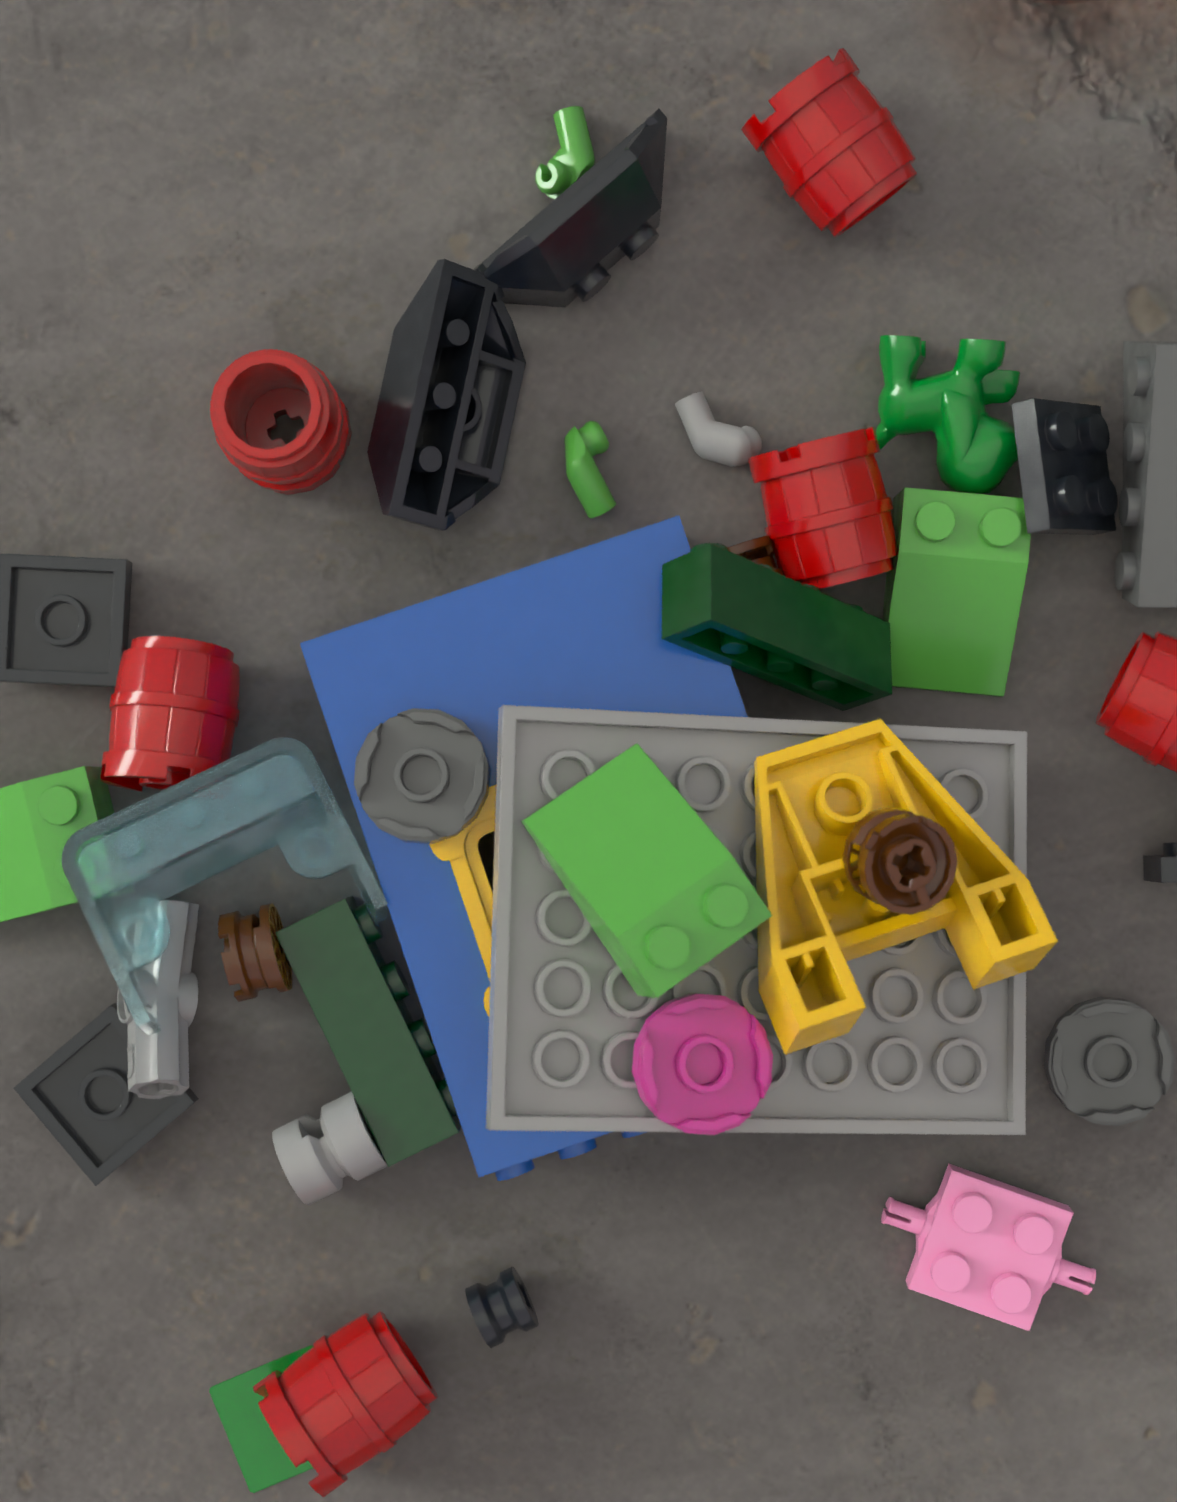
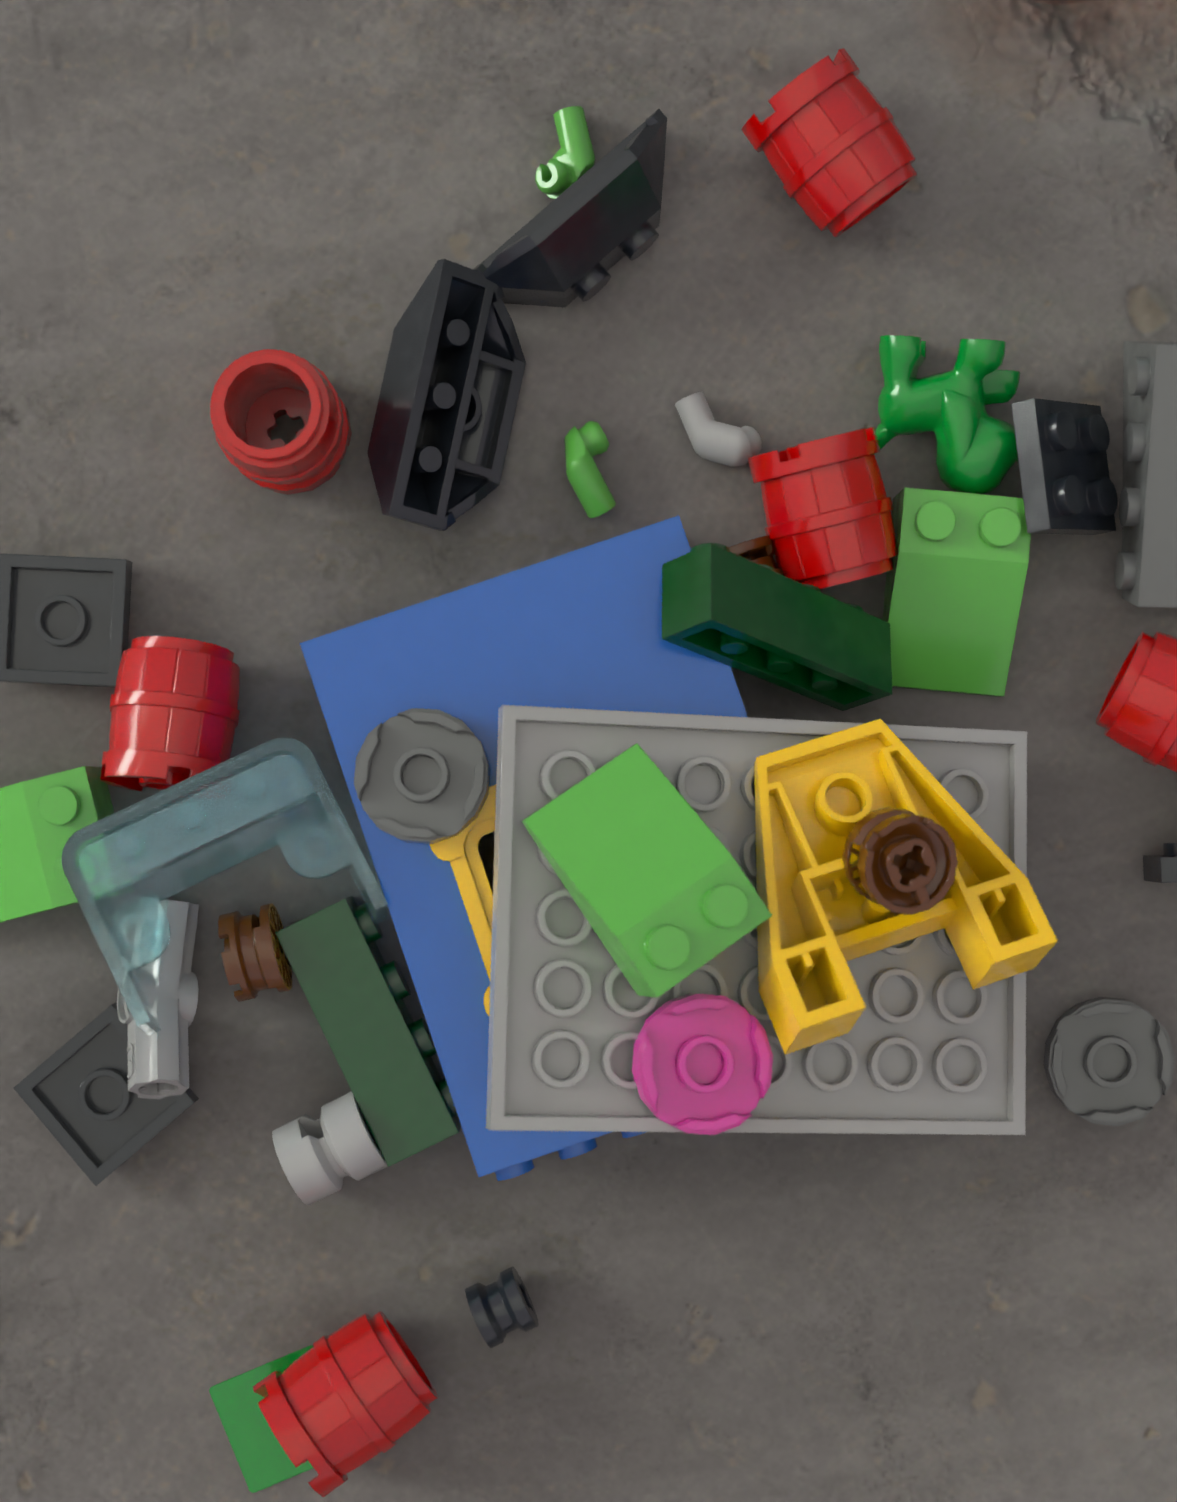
bright pink plate [881,1163,1096,1331] -> none

